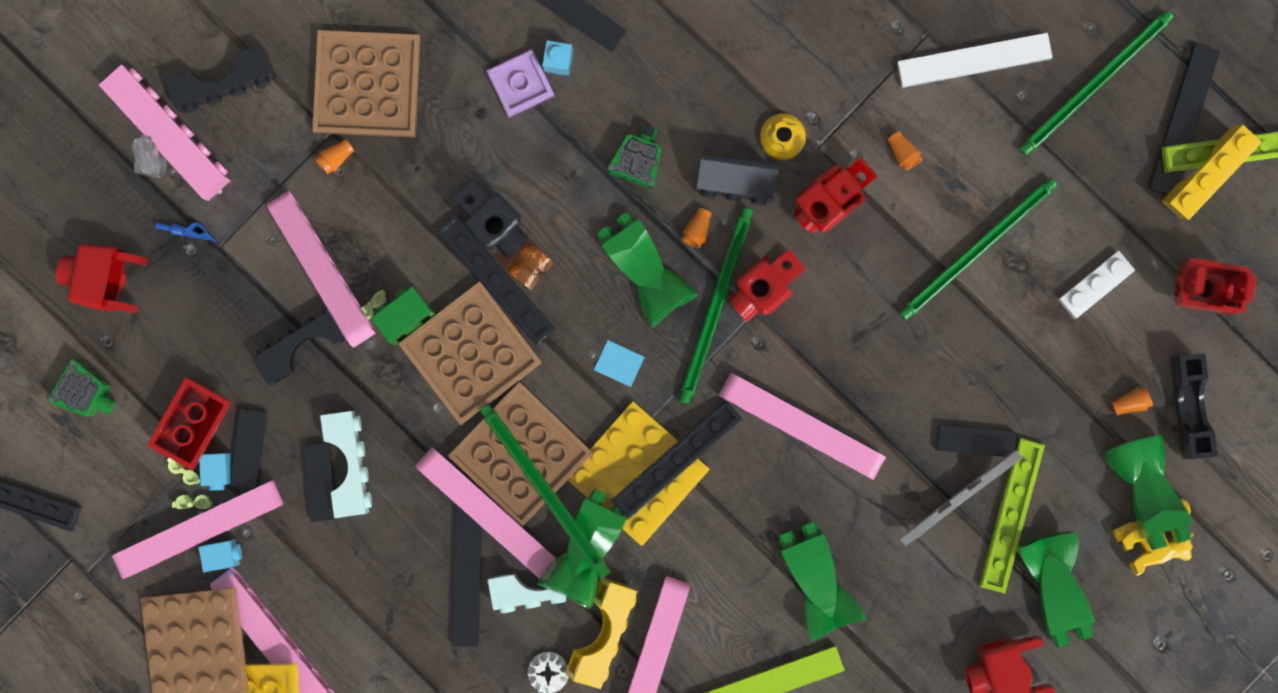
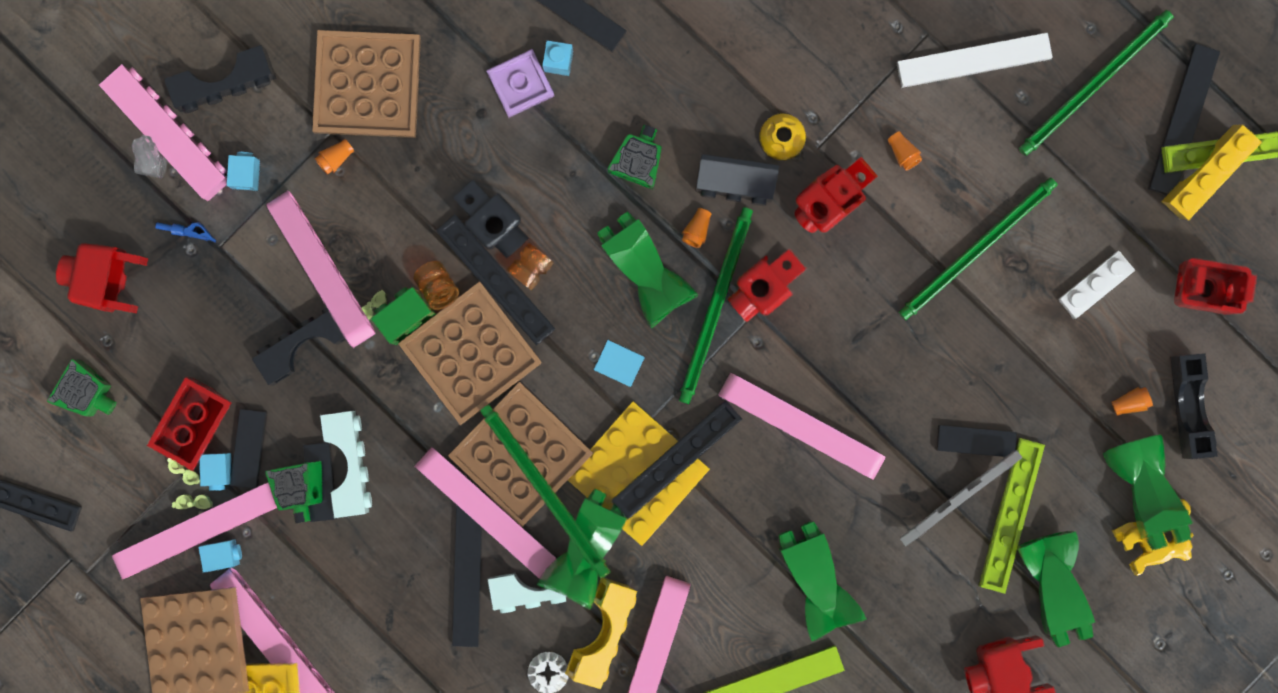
none -> medium azure brick [227,152,260,191]
none -> torso [265,461,323,524]
none -> clear orange wheel [413,261,459,310]

